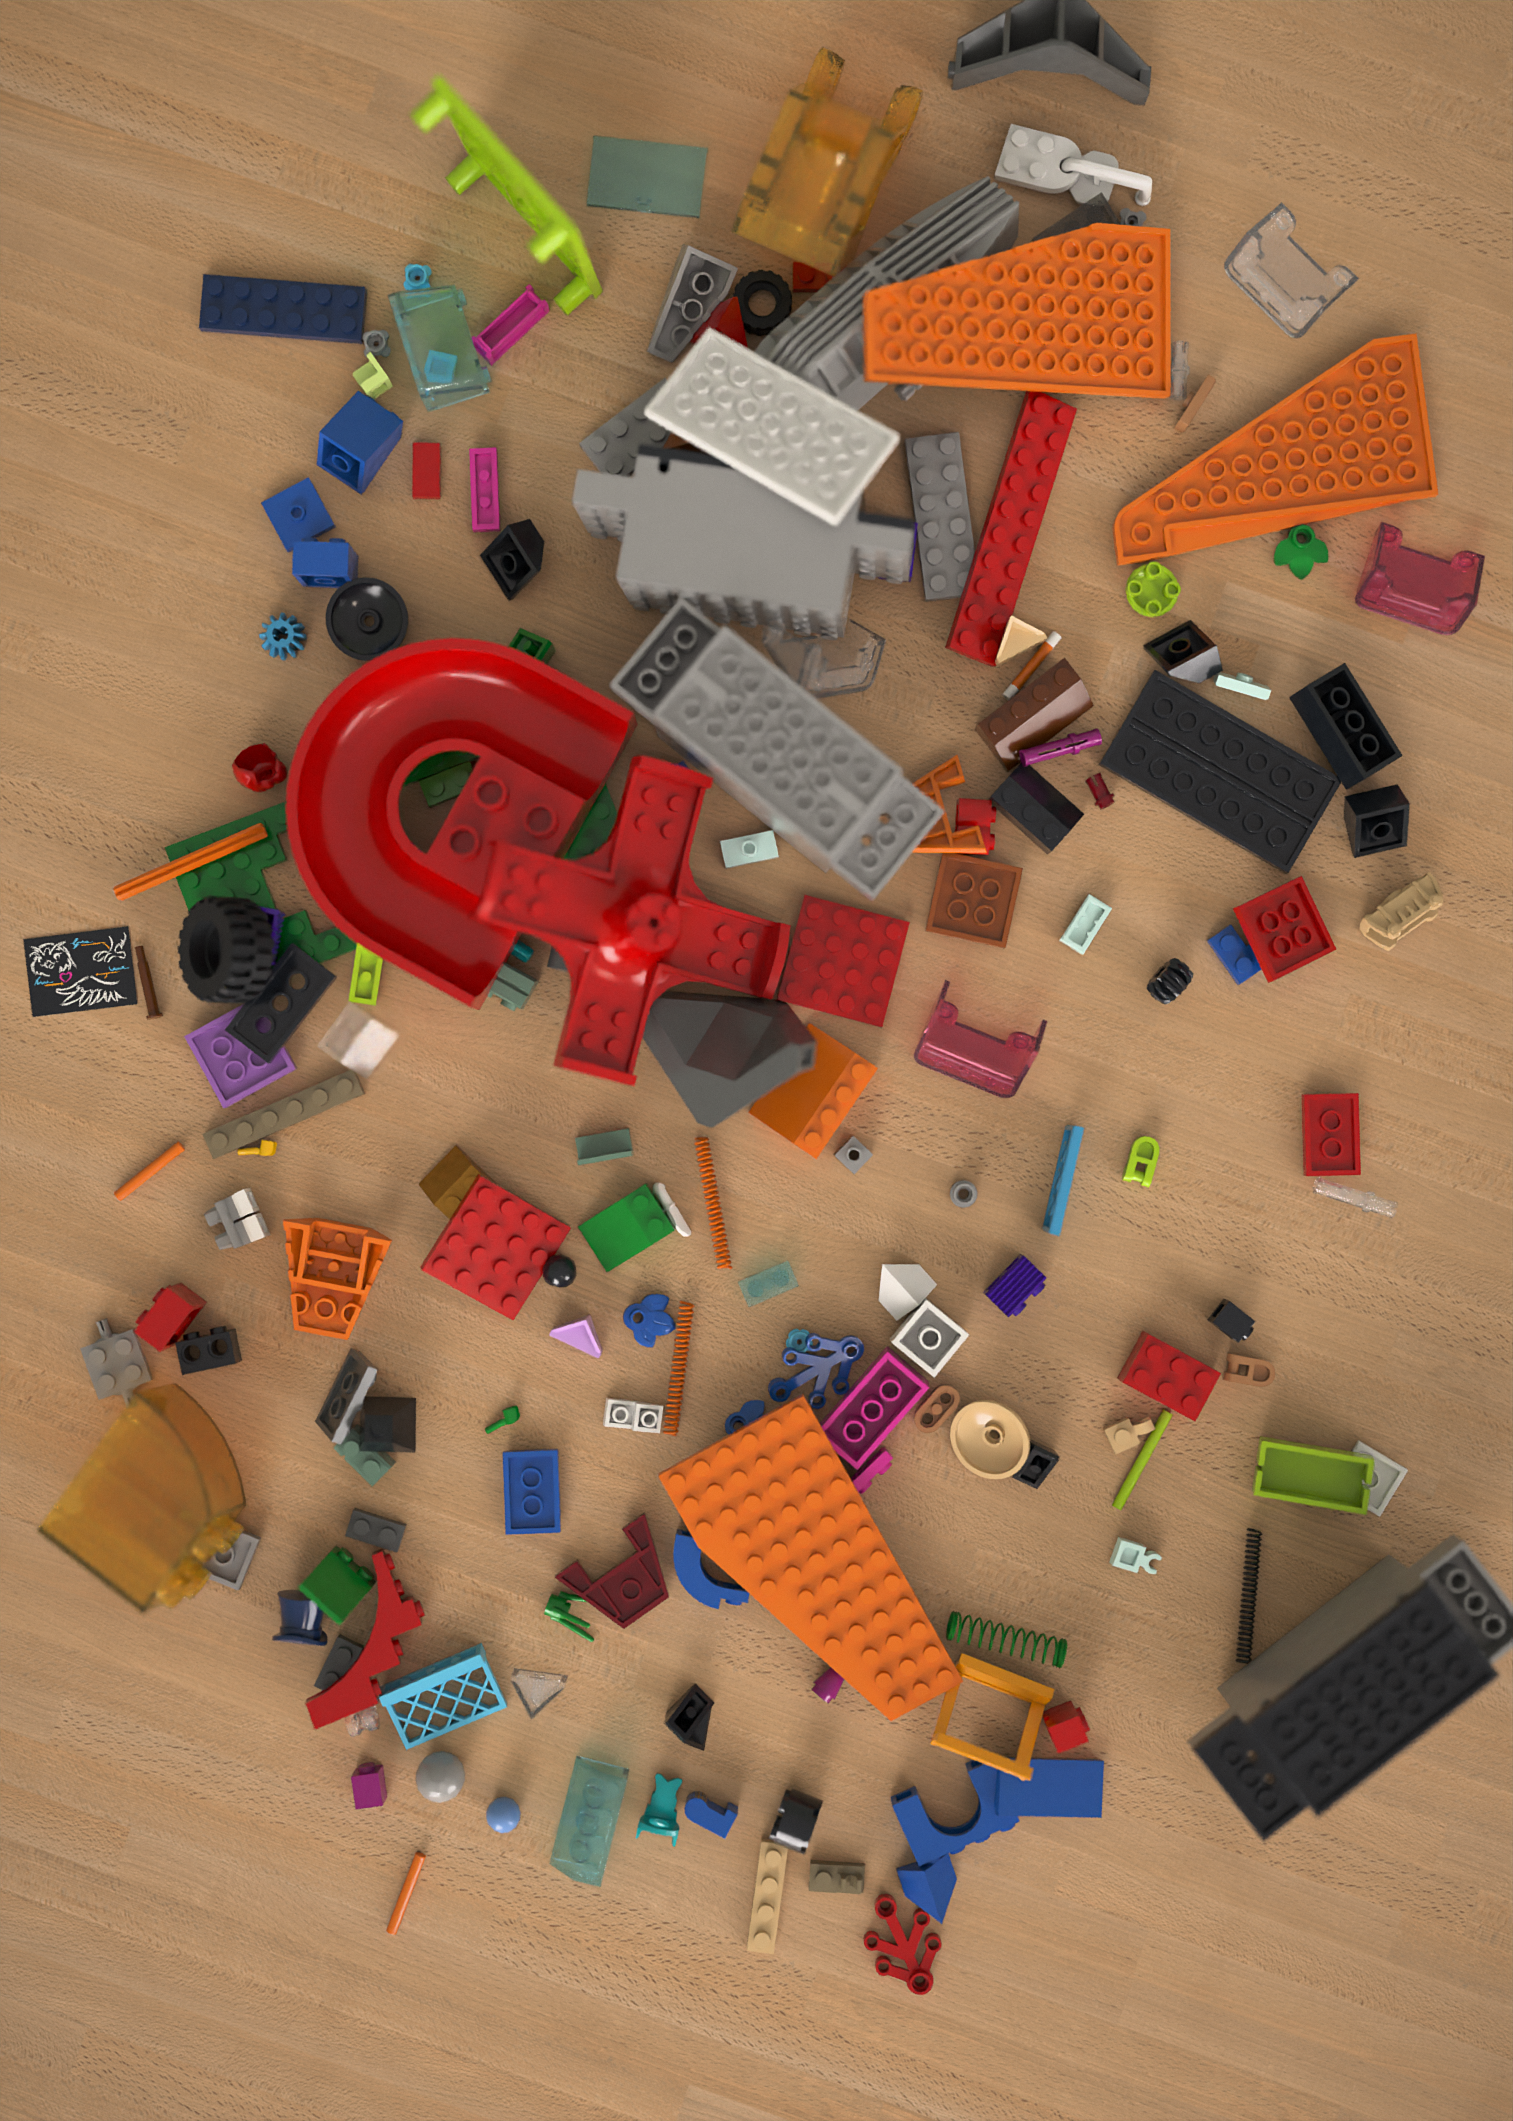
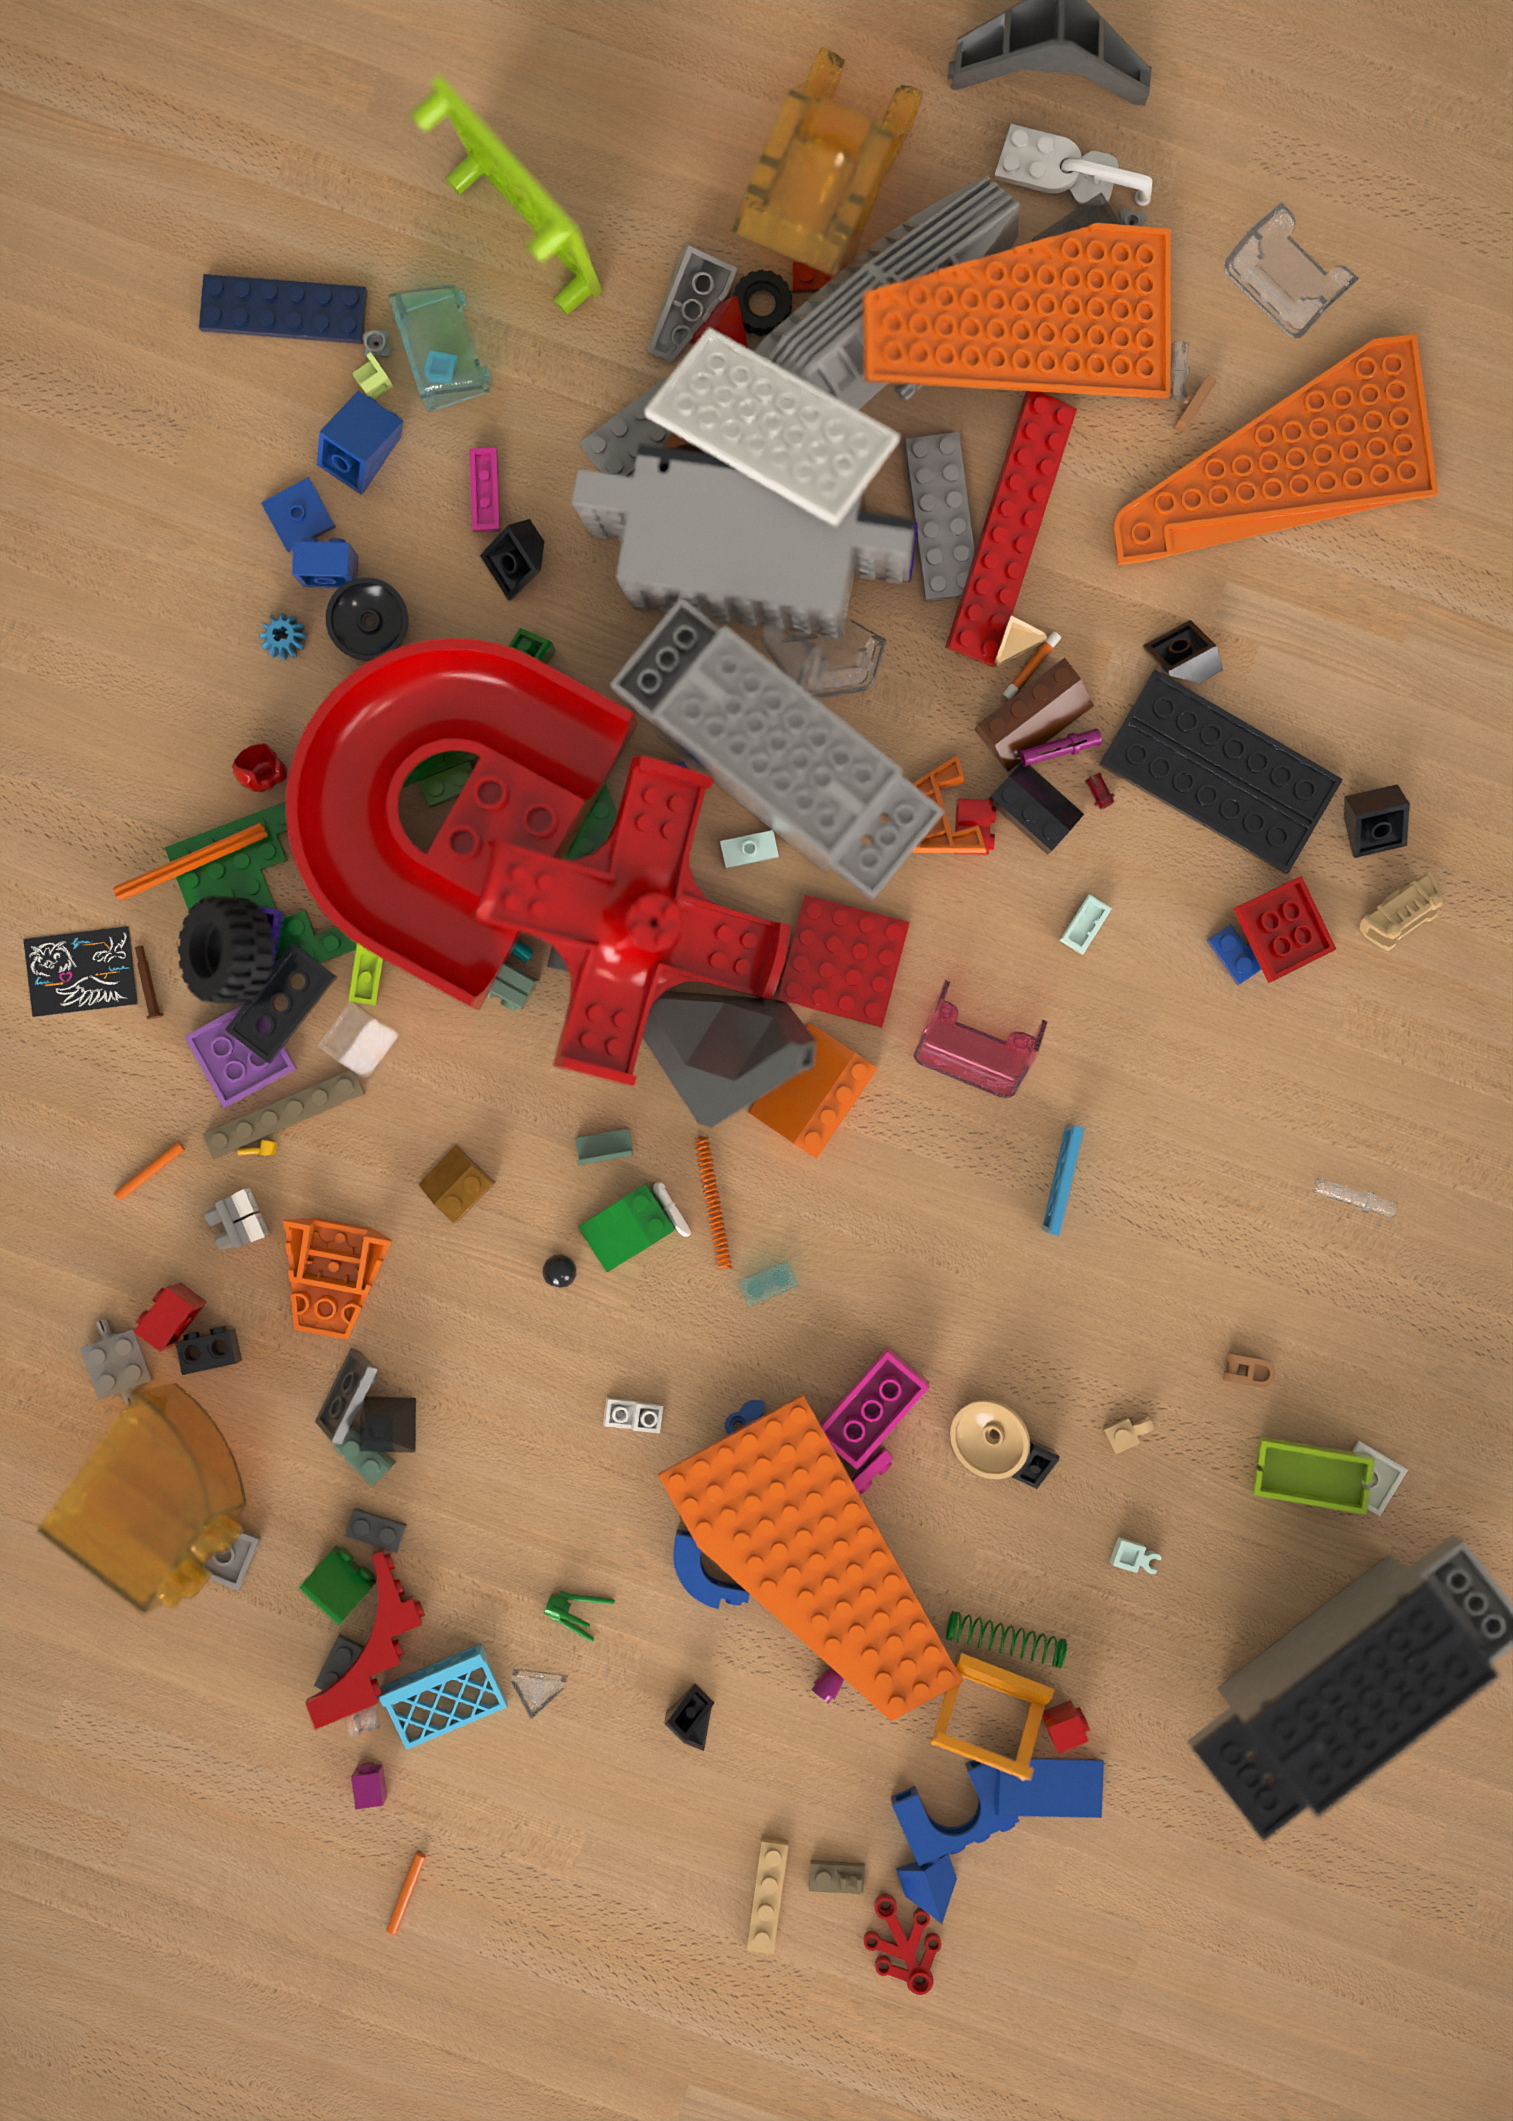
dark blue hat [272,1590,328,1646] -> none
medium azure plate [403,264,432,293] -> none
red tile [412,443,441,499] -> none
light grey piece [416,1751,465,1803] -> none
red plate [420,1174,571,1321] -> none
dark pink container [470,284,550,366] -> none
green hand [485,1406,520,1434] -> none
medium blue piece [486,1797,521,1833] -> none
blue plate [503,1449,561,1535] -> none
lavender slope [549,1314,603,1359] -> none
clear light blue slope [549,1756,629,1887] -> none
dark red wing [555,1512,669,1629] -> none
clear light blue container [587,136,708,218] -> none
blue plate [623,1294,676,1347] -> none
teal hair [636,1773,682,1847] -> none
orange piece [663,1301,695,1436] -> none
blue leg [684,1791,738,1839] -> none
blue plant [768,1333,864,1409] -> none
black brick [769,1789,823,1855] -> none
medium azure plate [786,1329,813,1354] -> none
light grey plate [834,1135,873,1174] -> none
white slope [878,1264,937,1321] -> none
white brick [890,1298,969,1377] -> none
medium nougat plate [914,1384,960,1433] -> none
dark orange plate [925,853,1023,949] -> none
light grey plate [950,1180,977,1208] -> none
dark purple brick [983,1254,1047,1317] -> none
lime bar [1112,1409,1173,1510] -> none
red brick [1117,1331,1221,1422] -> none
lime plate [1122,1136,1160,1187] -> none
lime dish [1125,561,1181,617] -> none
black gear [1147,958,1194,1005] -> none
black brick [1207,1299,1255,1343] -> none
light aqua plate [1213,672,1271,700] -> none
black piece [1235,1528,1262,1664] -> none
green plate [1274,524,1329,580] -> none
black brick [1289,663,1403,790] -> none
red plate [1301,1093,1361,1176] -> none
clear pink windscreen [1355,522,1485,635] -> none

